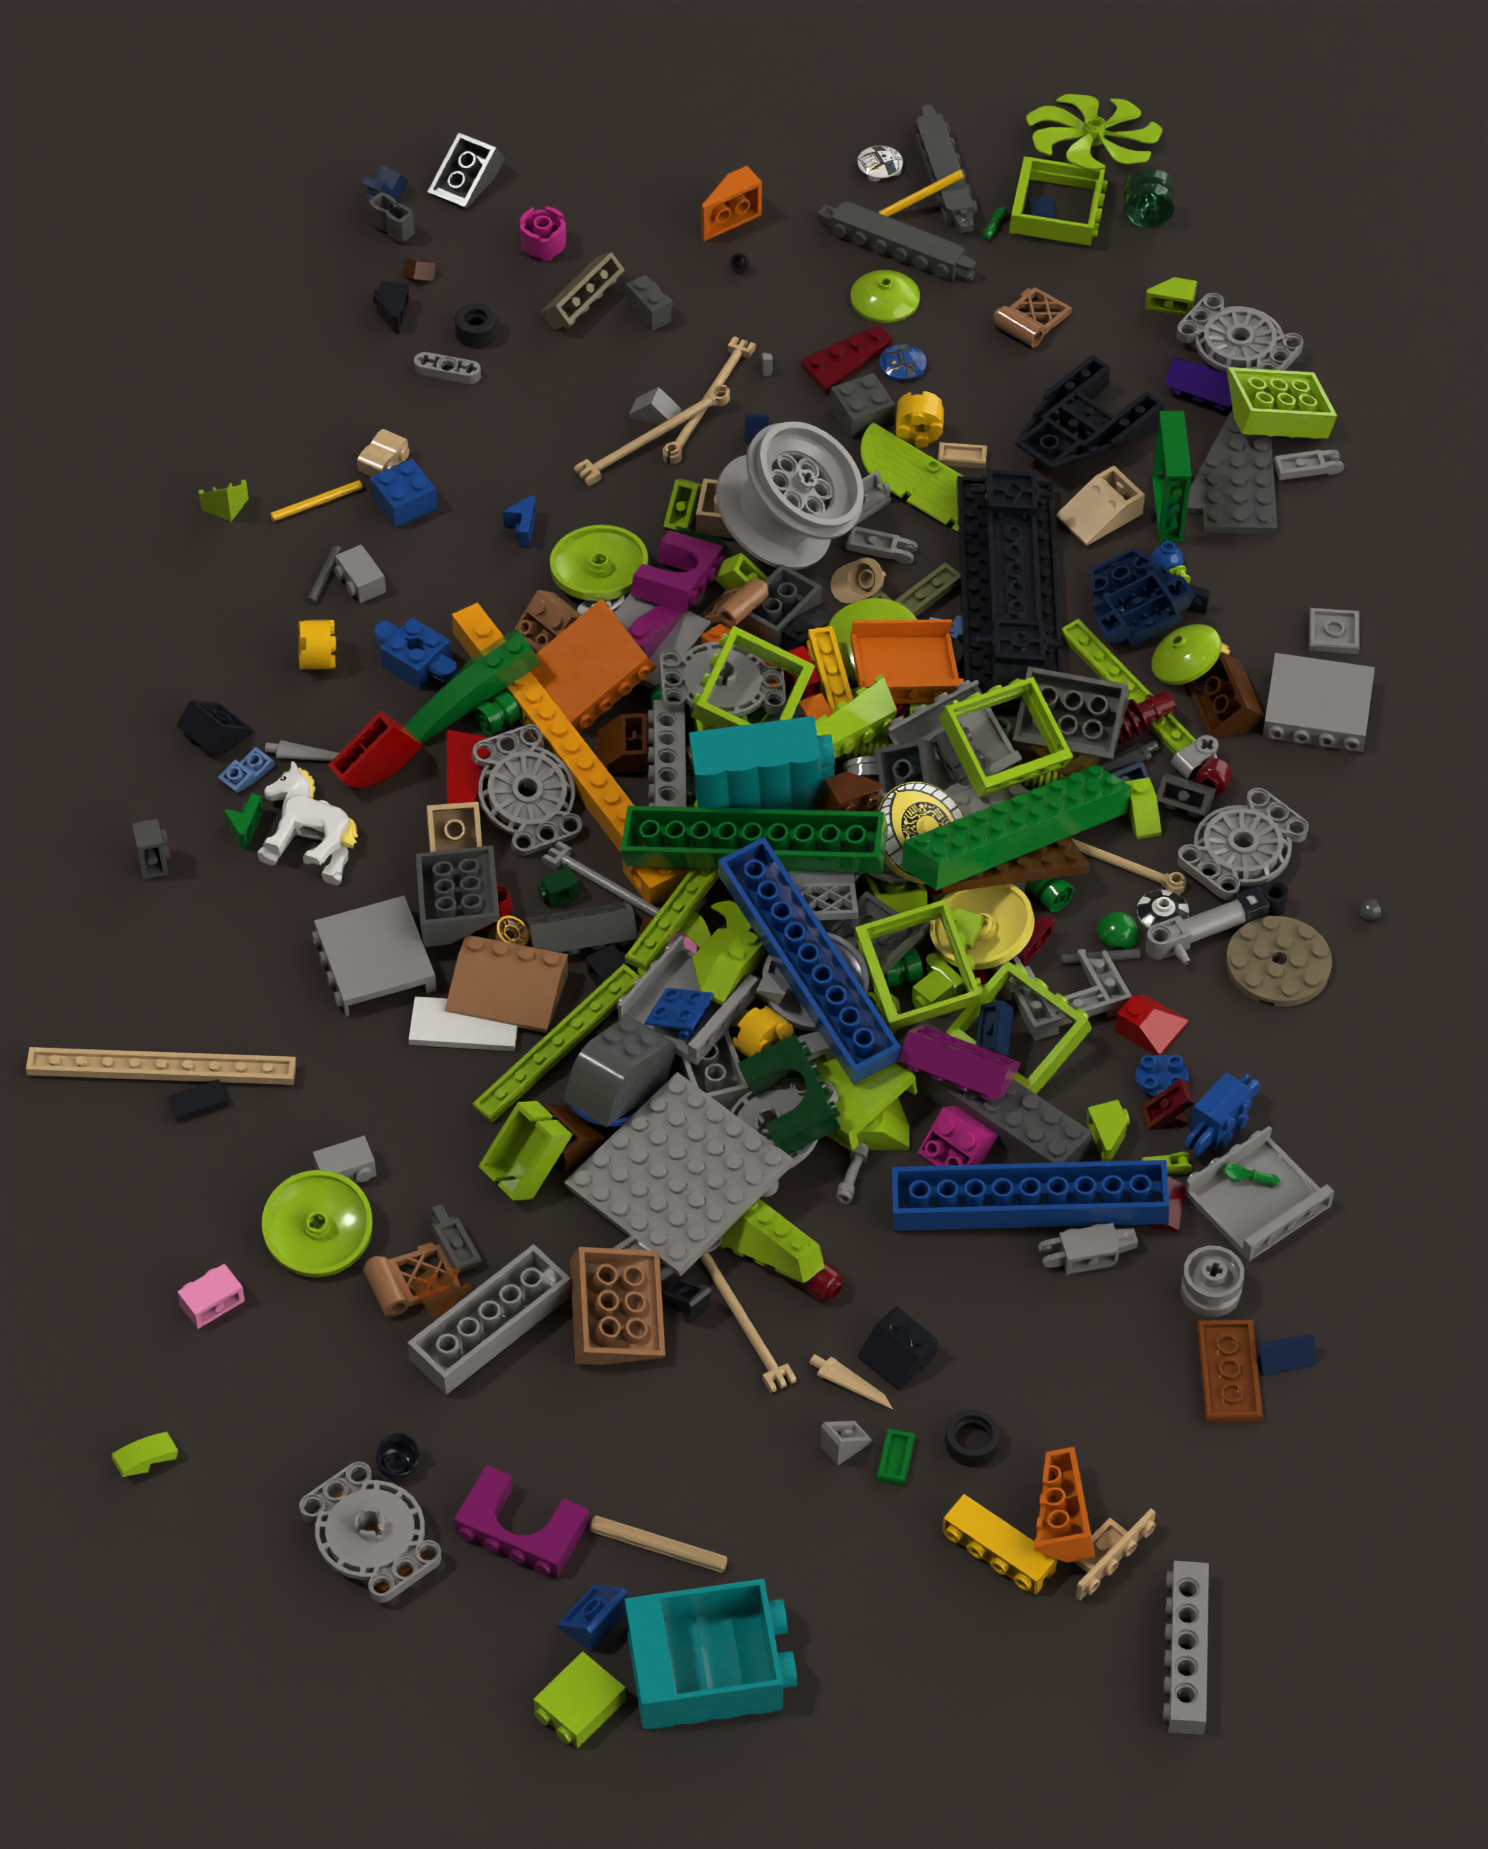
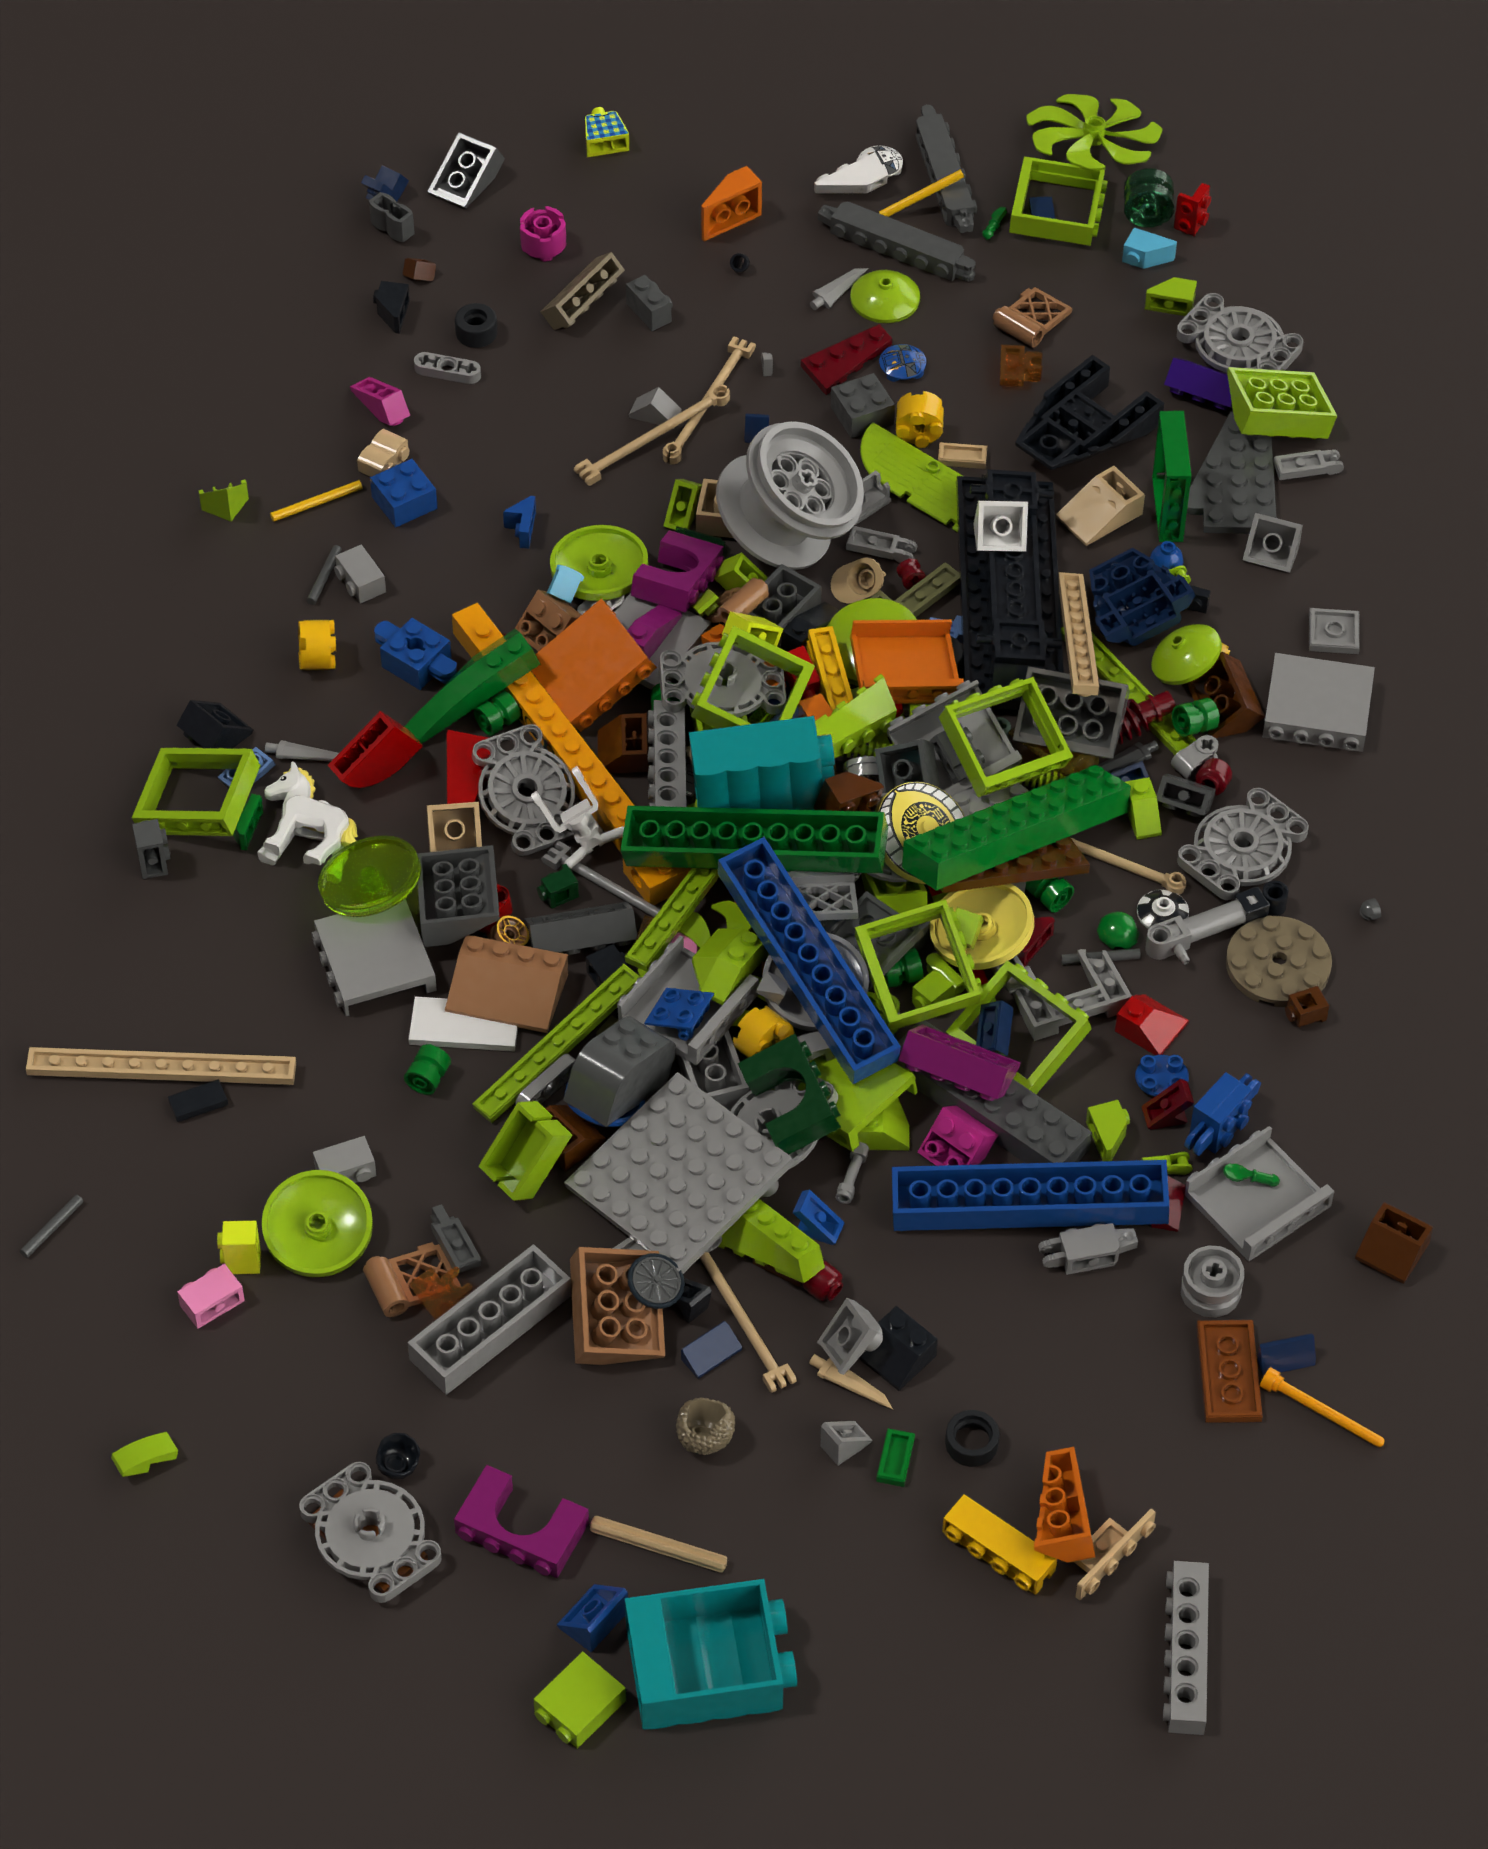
none -> dark grey bar [20,1195,84,1258]
none -> lime window [132,747,261,836]
none -> neon yellow brick [217,1221,261,1274]
none -> clear neon green dish [318,836,421,917]
none -> dark pink slope [350,377,410,426]
none -> green wheel [404,1044,451,1095]
none -> light grey beam [516,1054,575,1104]
none -> white piece [531,766,624,869]
none -> medium azure tile [547,565,584,603]
none -> torso [585,107,629,157]
none -> dark grey wheel [627,1253,685,1309]
none -> dark tan hair [676,1398,735,1455]
none -> dark blue slope [681,1321,743,1379]
none -> lime slope [690,589,720,617]
none -> neon yellow brick [722,611,784,647]
none -> blue slope [793,1189,845,1245]
none -> light grey bar [810,268,869,310]
none -> white slope [814,152,888,193]
none -> light grey slope [817,1298,883,1375]
none -> dark red wheel [896,558,926,589]
none -> white slope [974,501,1028,551]
none -> clear orange plate [1000,345,1043,387]
none -> tan plate [1058,572,1099,697]
none -> medium azure slope [1122,228,1177,269]
none -> green wheel [1172,698,1220,737]
none -> red bracket [1174,183,1211,236]
none -> light grey slope [1243,513,1303,573]
none -> light orange piece [1260,1367,1385,1447]
none -> reddish brown brick [1285,986,1329,1027]
none -> reddish brown slope [1355,1202,1433,1284]

